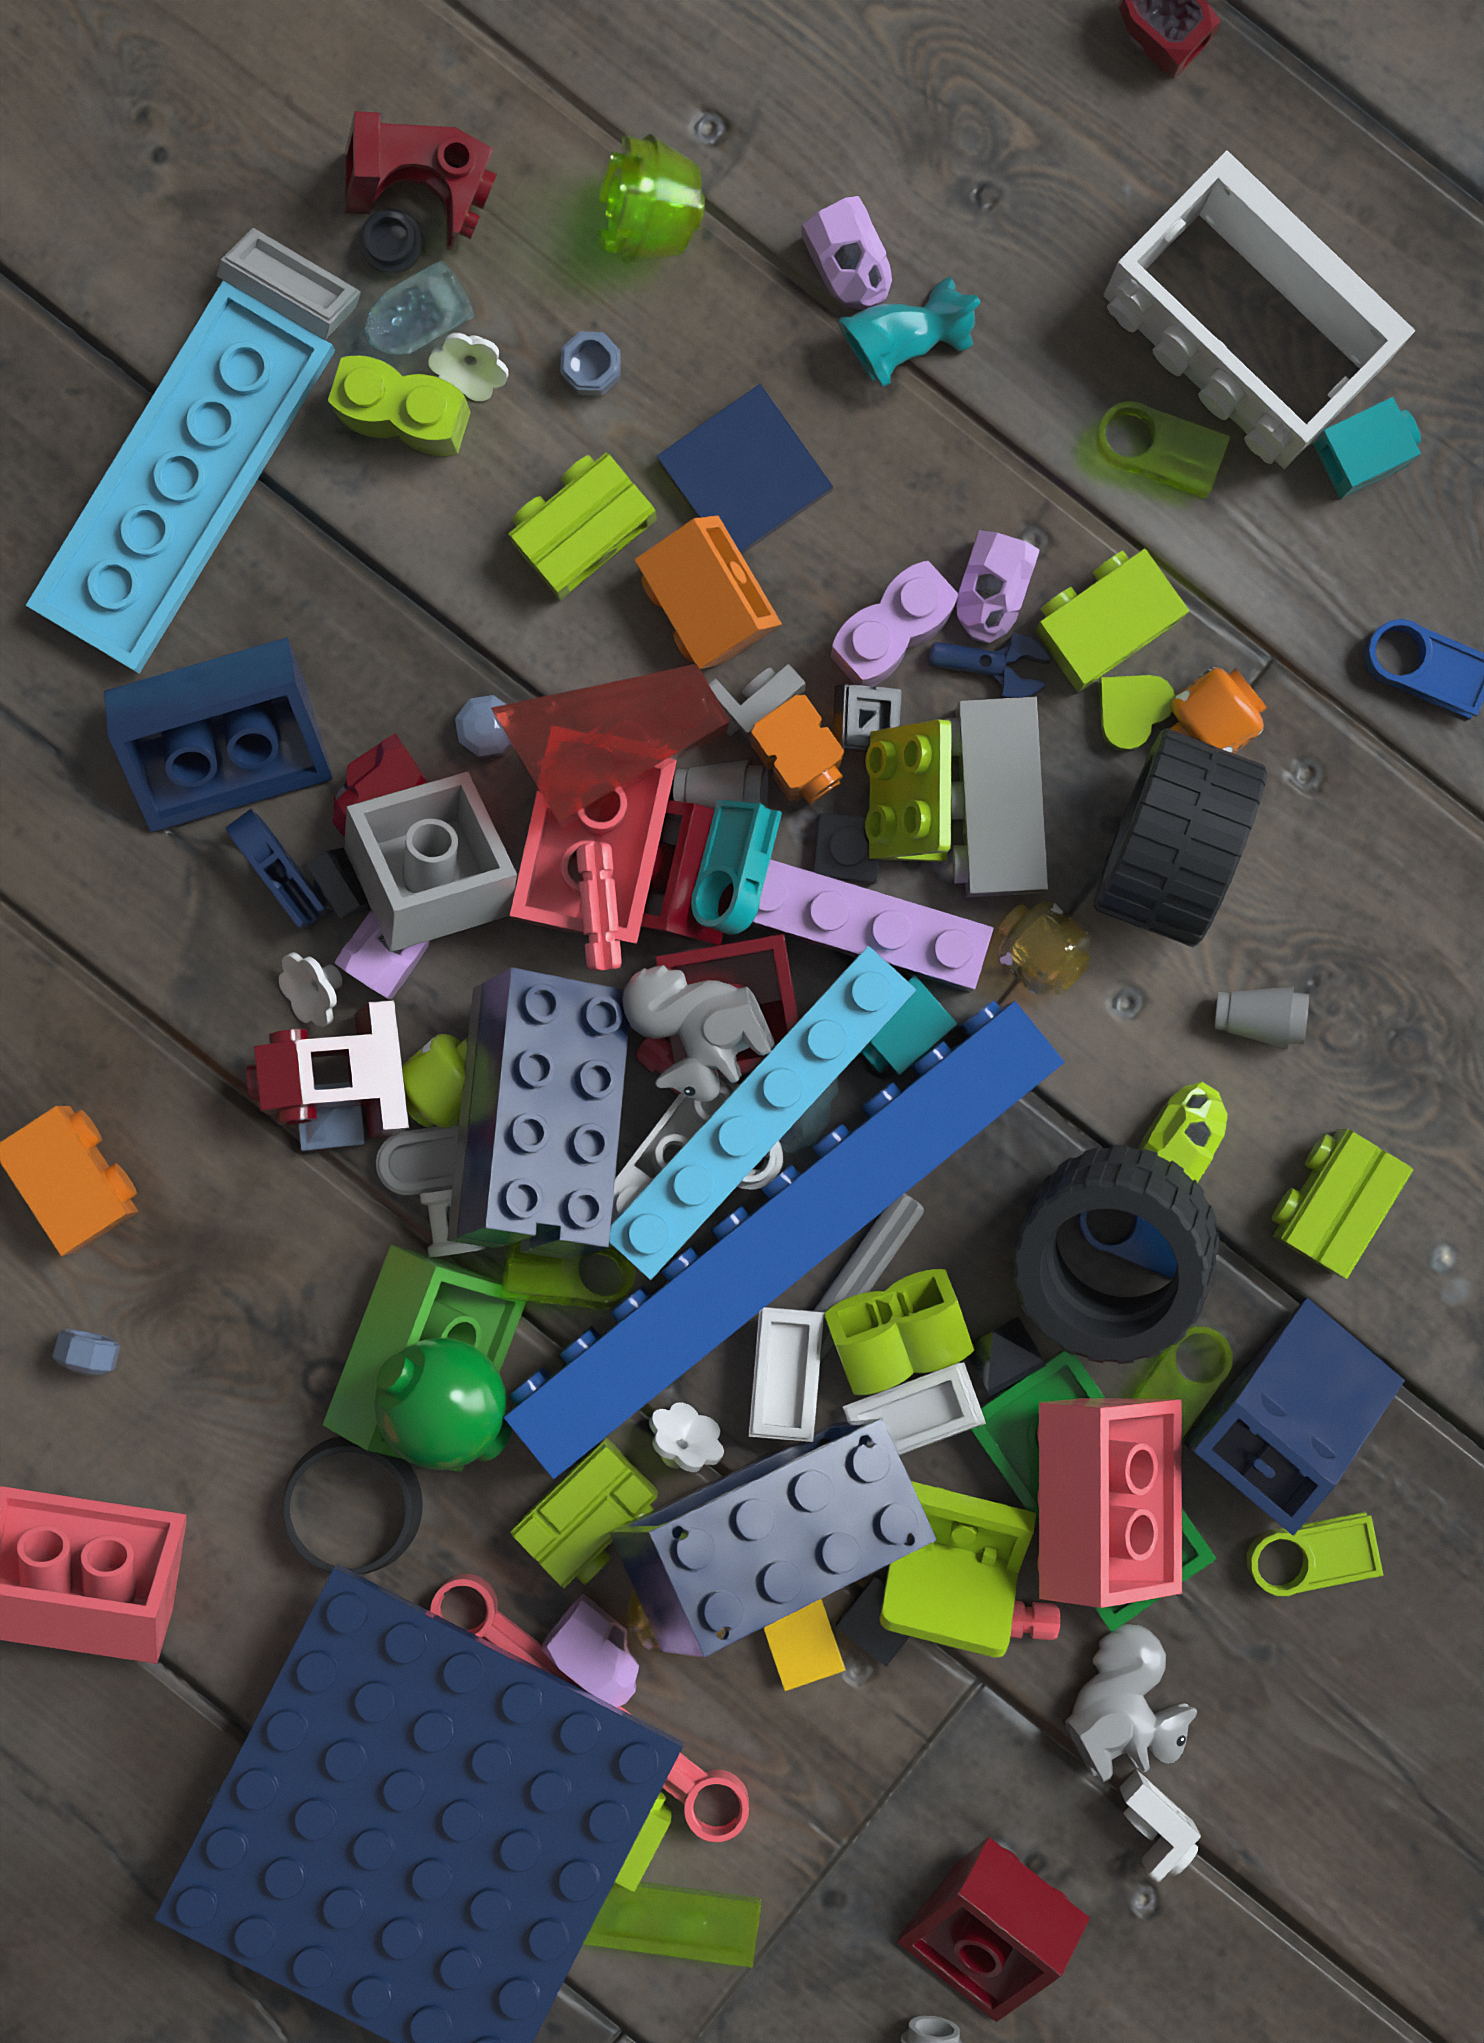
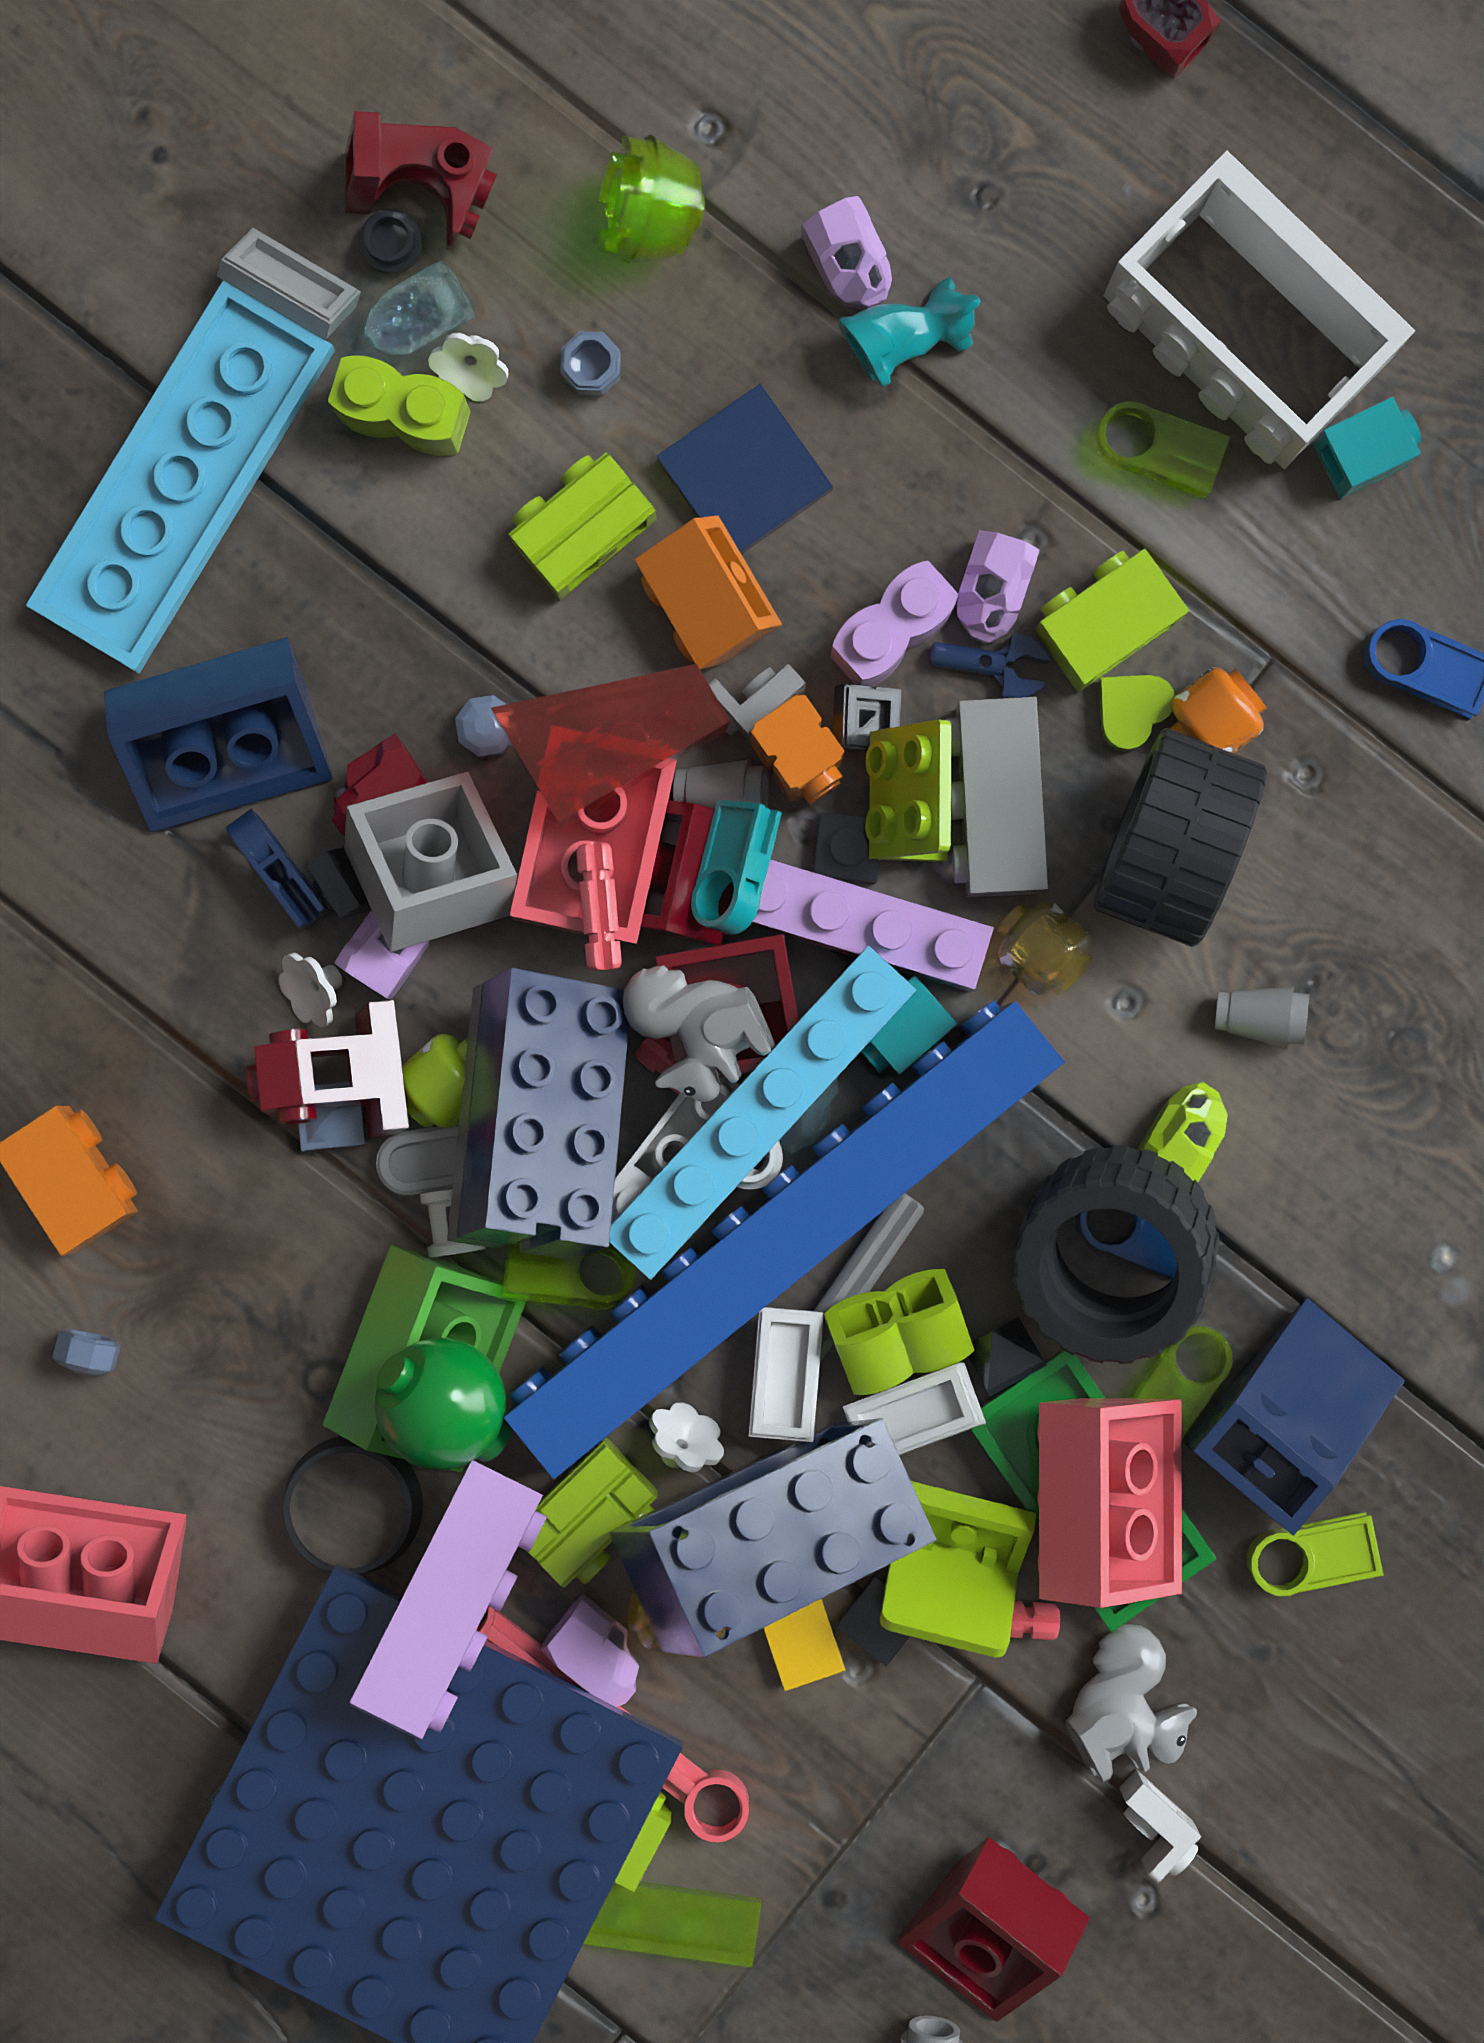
lime brick [1272,1129,1414,1279] -> none
none -> lavender brick [350,1461,547,1741]

